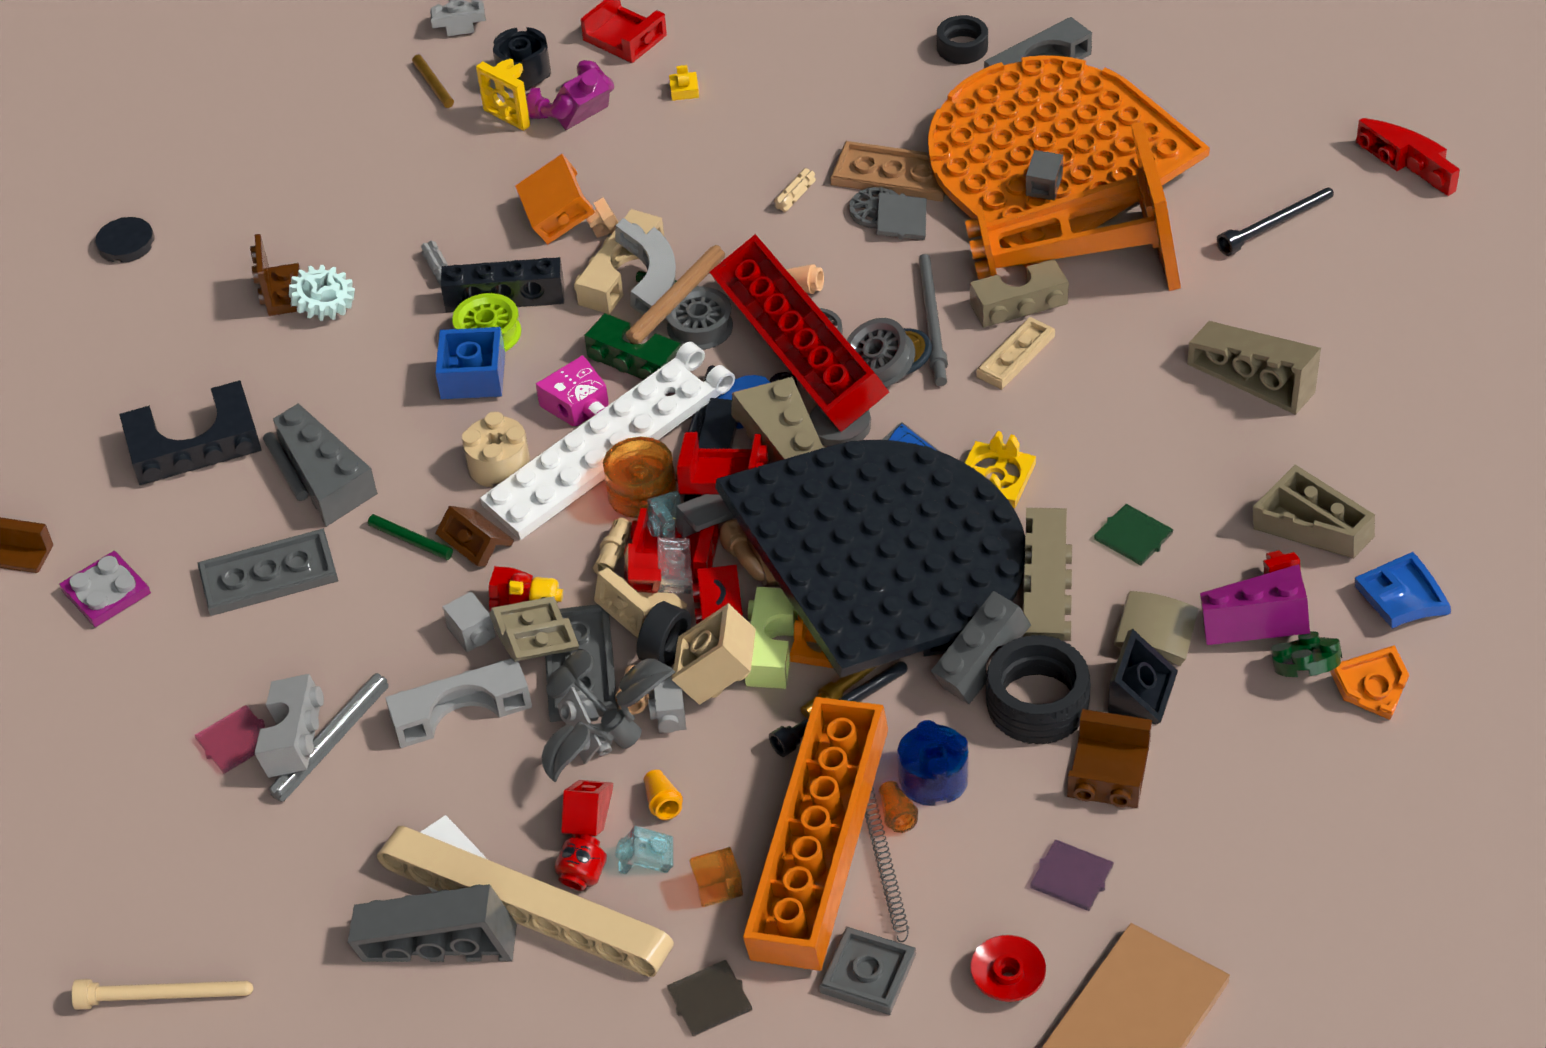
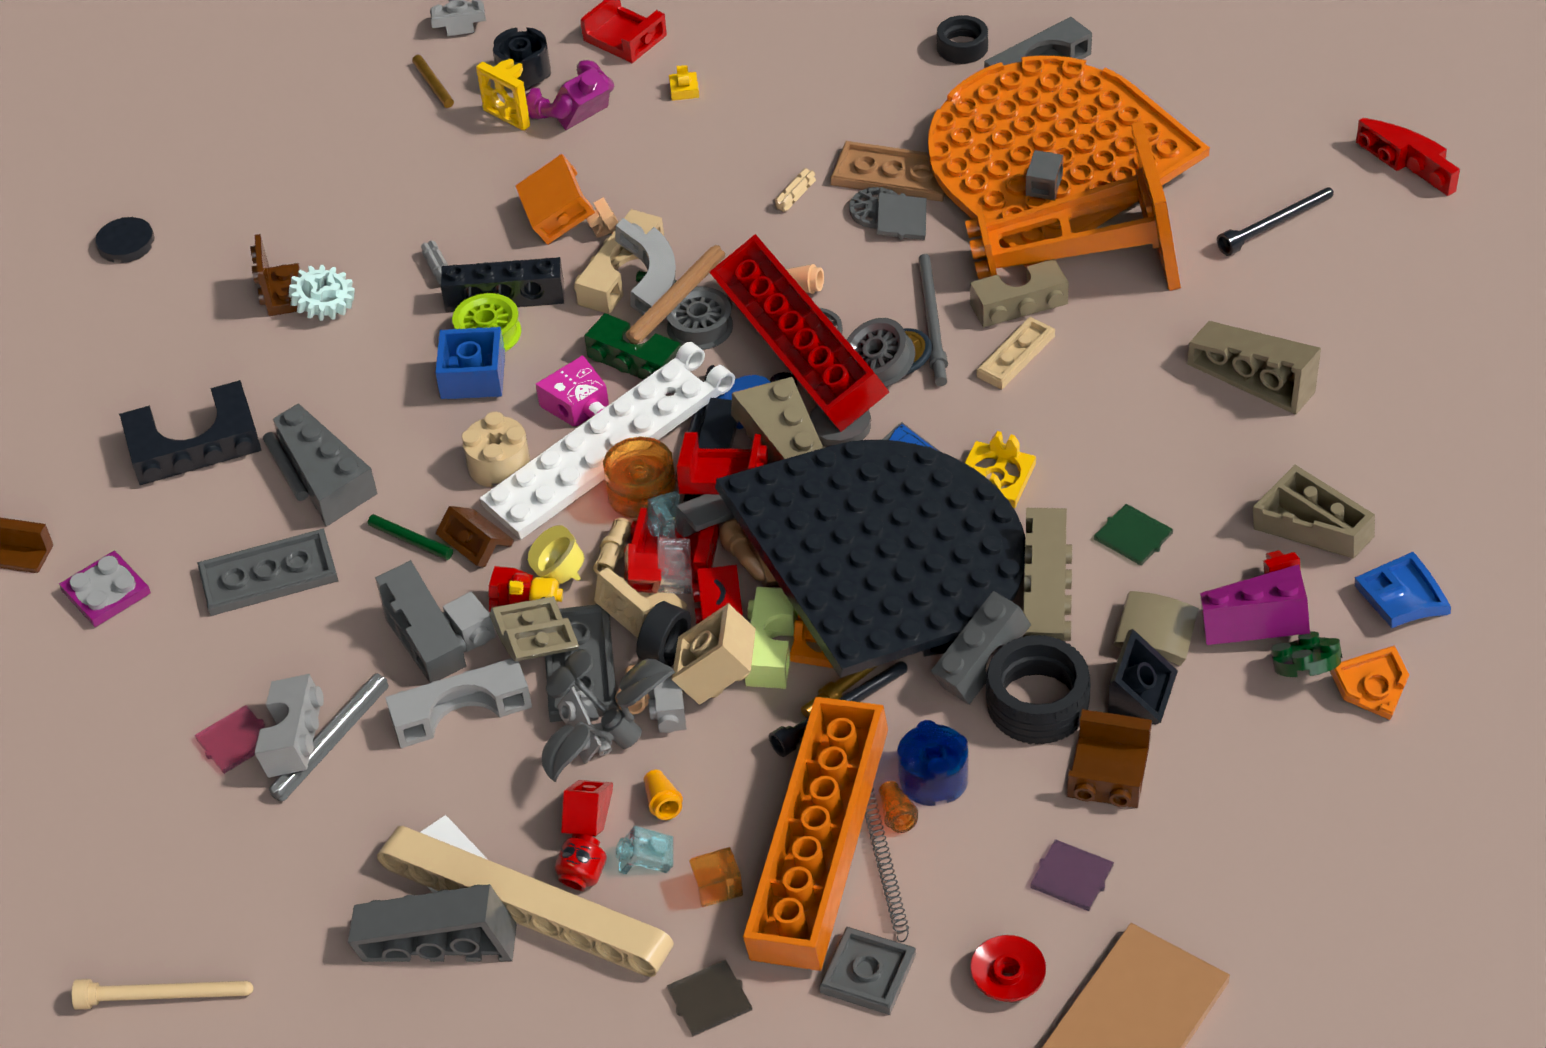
none -> dark grey wedge [375,560,467,683]
none -> light yellow piece [527,525,585,584]

